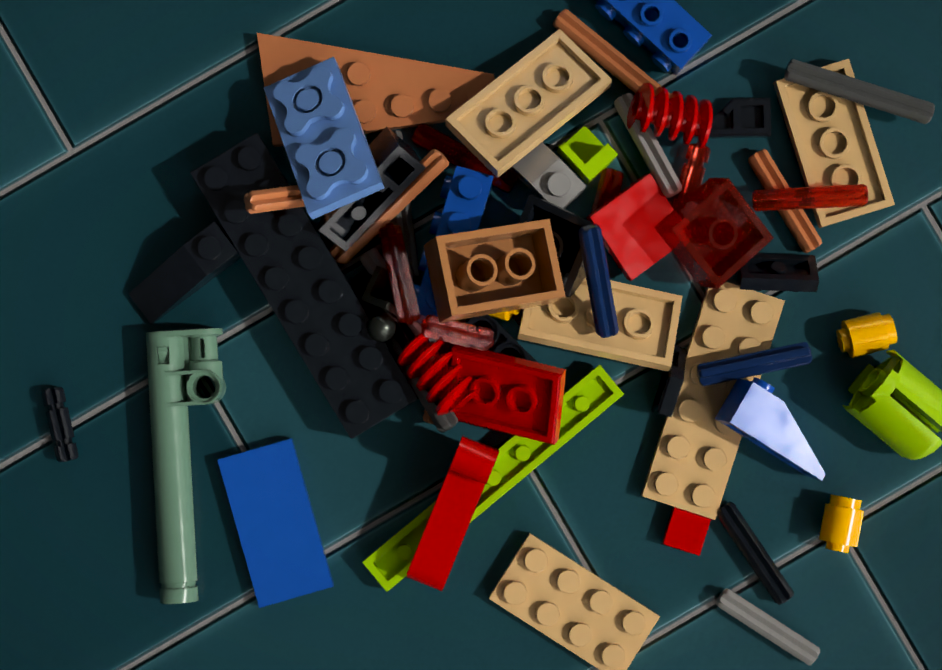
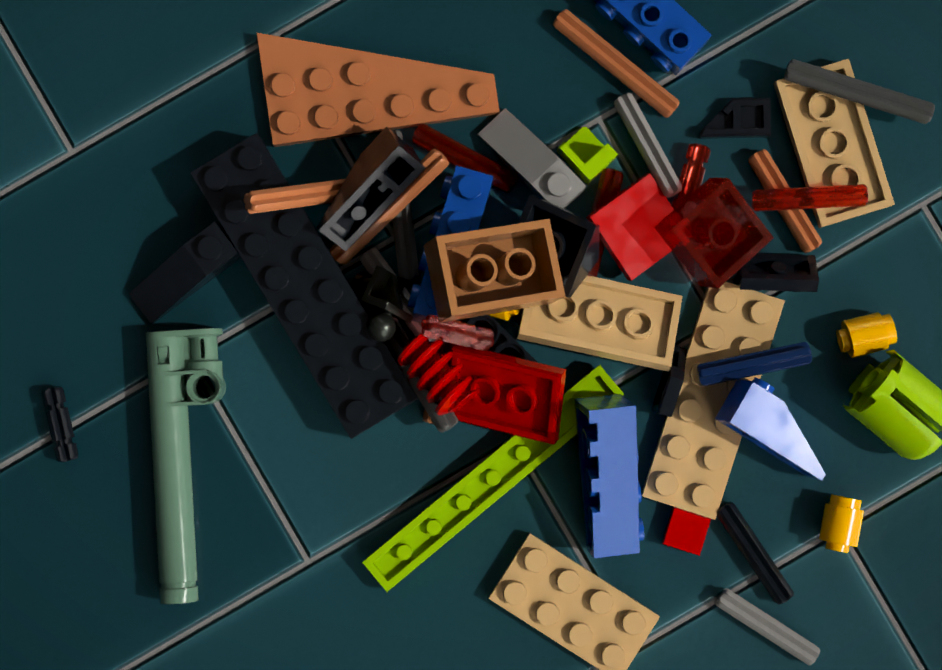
blue tile [217,438,334,608] -> none
medium blue piece [264,57,385,220] -> none
clear red axle [379,223,421,325] -> none
red beam [406,435,499,591] -> none
tan plate [445,29,612,178] -> none
dark blue axle [578,224,619,338] -> none
red piece [627,83,713,149] -> none
none -> wedge [575,394,644,558]

